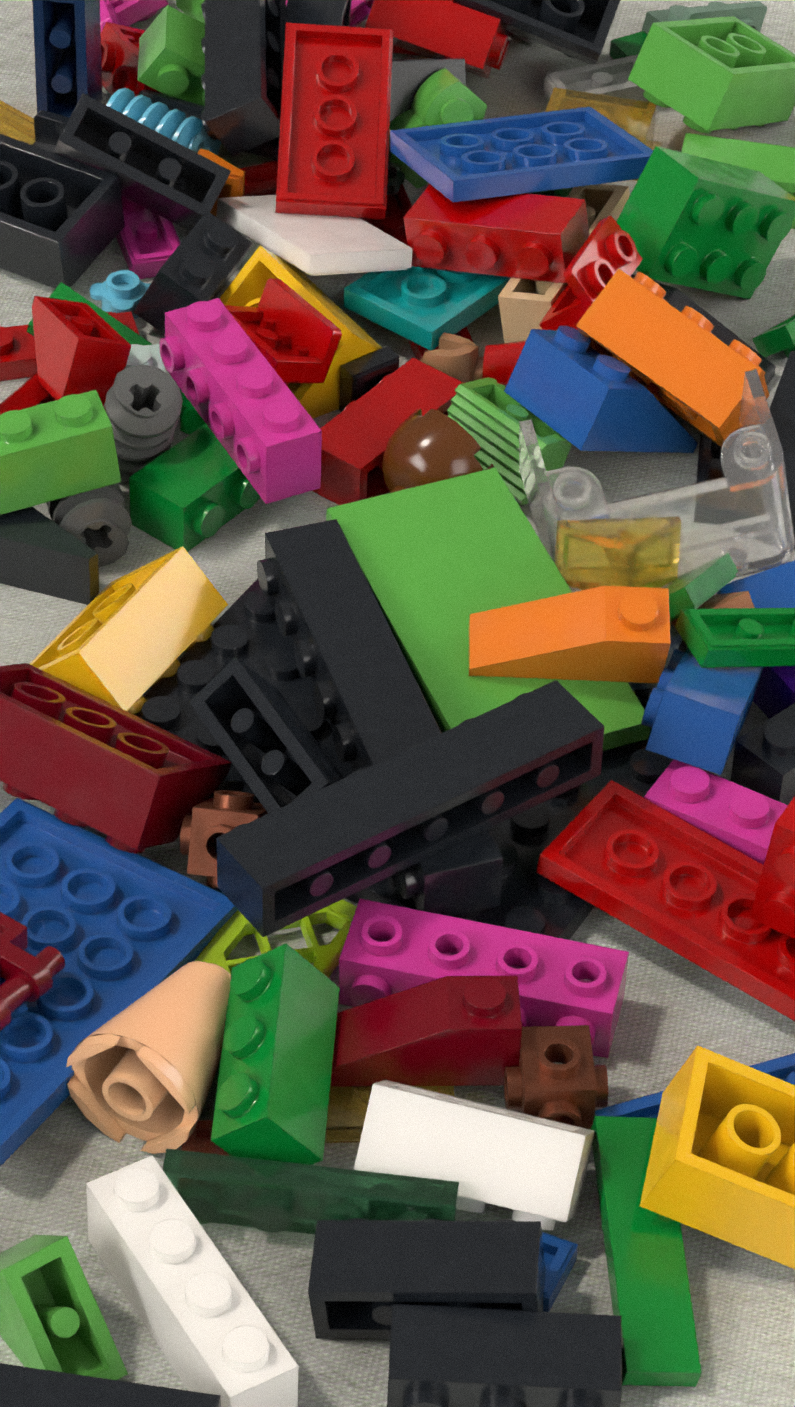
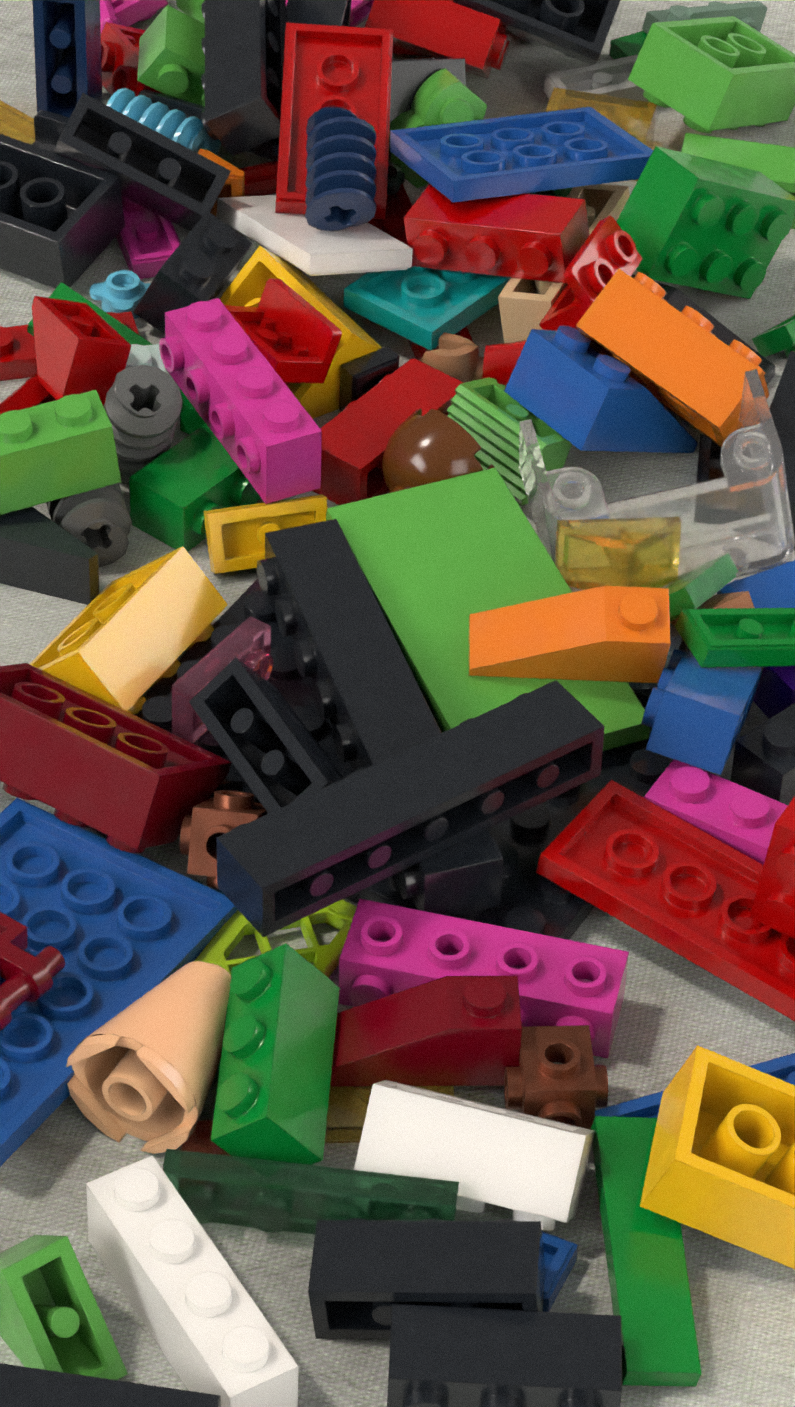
none -> clear pink plate [172,616,273,743]
none -> yellow plate [203,494,328,574]
none -> dark blue piece [305,107,376,231]

